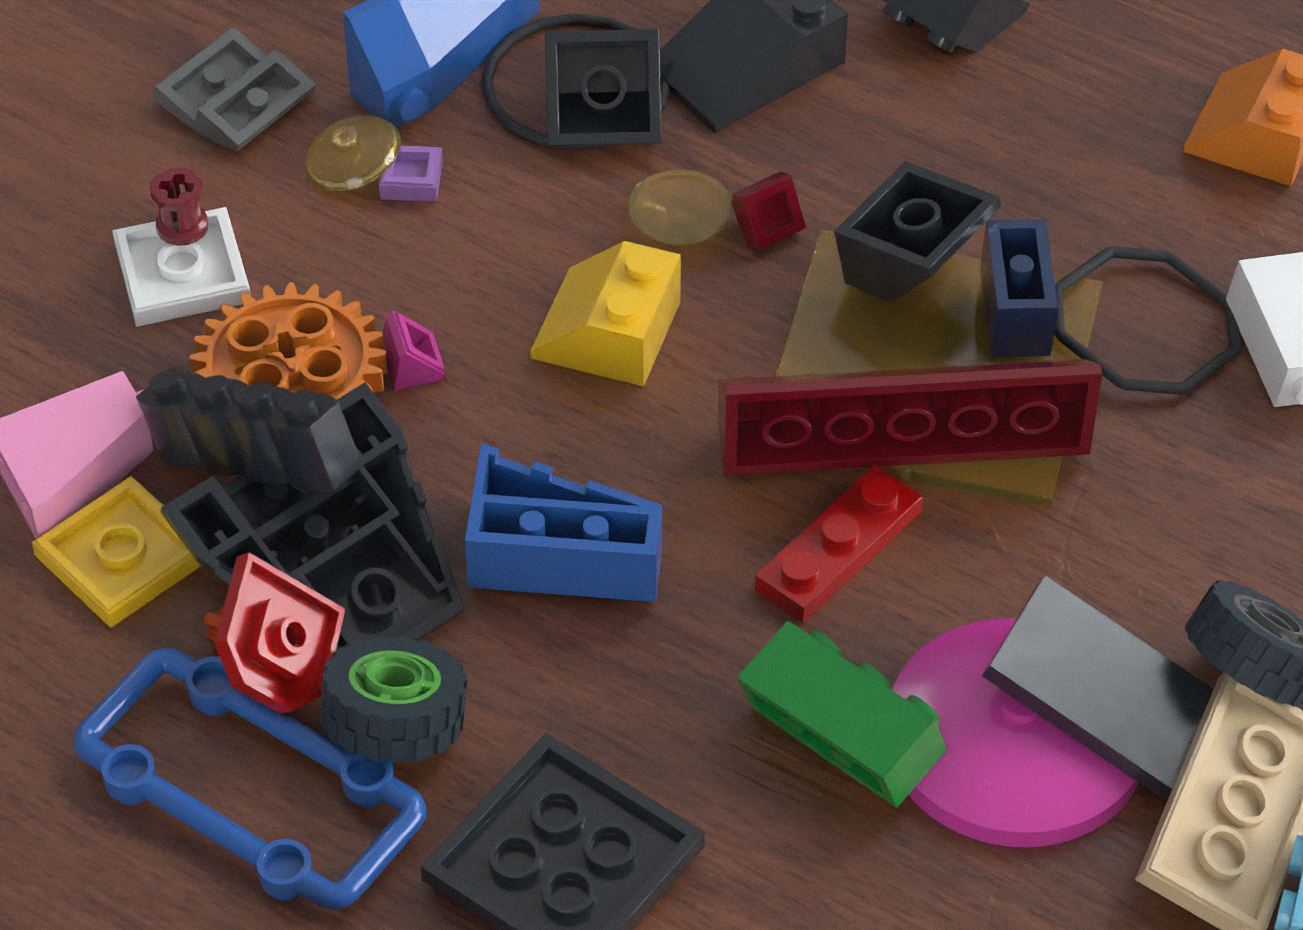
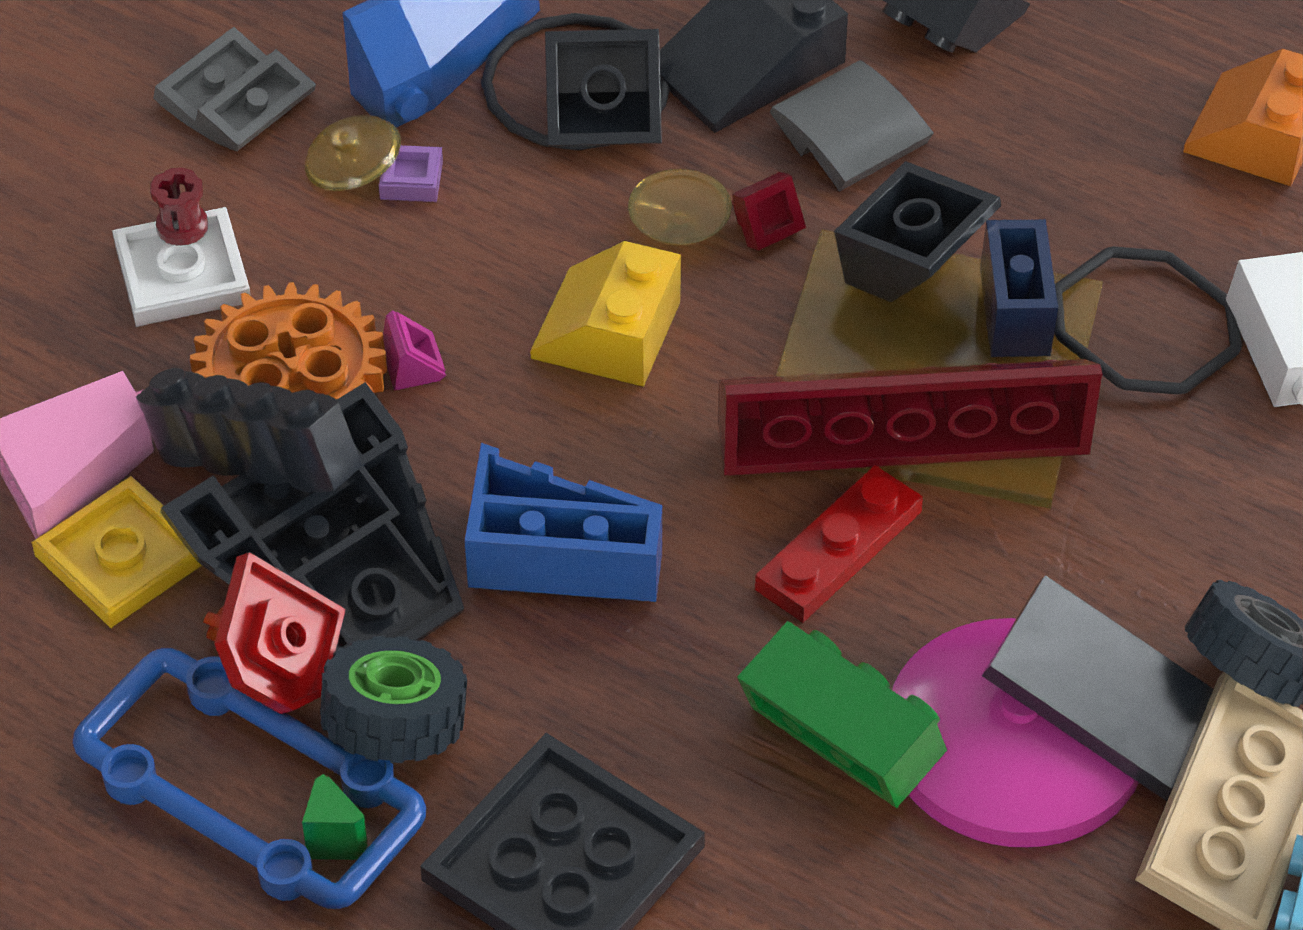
none -> green slope [302,774,368,860]
none -> dark grey slope [770,60,934,192]

